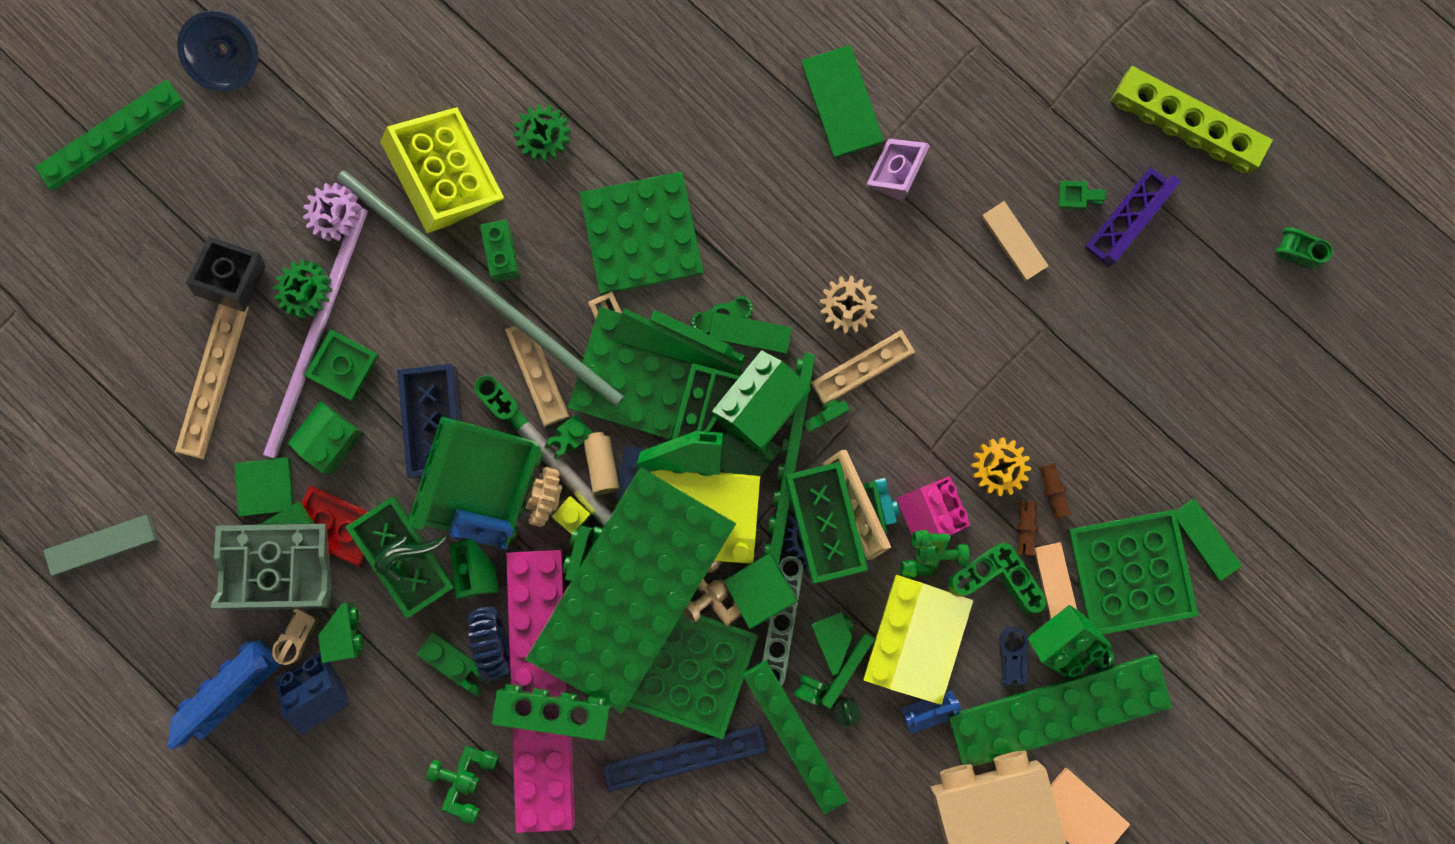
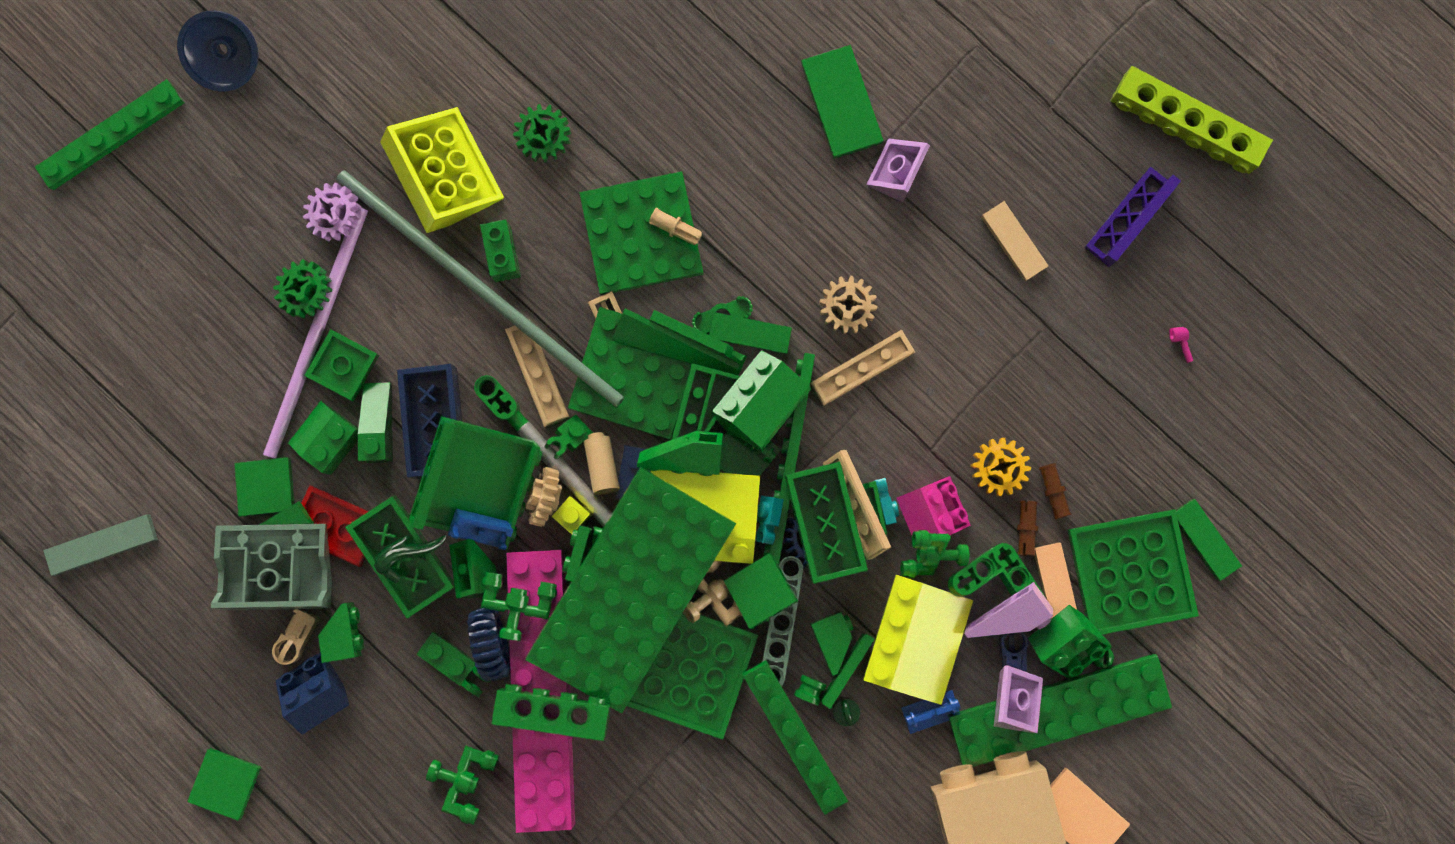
blue piece [168,640,282,750] -> none
tan tile [175,304,249,459] -> none
black brick [186,236,266,312] -> none
dark blue tile [602,724,767,792] -> none
green plate [803,400,850,433] -> none
green plate [1058,180,1106,210] -> none
green piece [1274,227,1333,269] -> none
none -> green tile [187,748,261,821]
none -> green slope [358,382,393,463]
none -> green piece [481,572,557,641]
none -> tan axle [649,208,702,245]
none -> teal plate [755,495,784,545]
none -> lavender slope [964,582,1053,638]
none -> lavender slope [994,666,1043,733]
none -> dark pink hand [1169,327,1193,363]

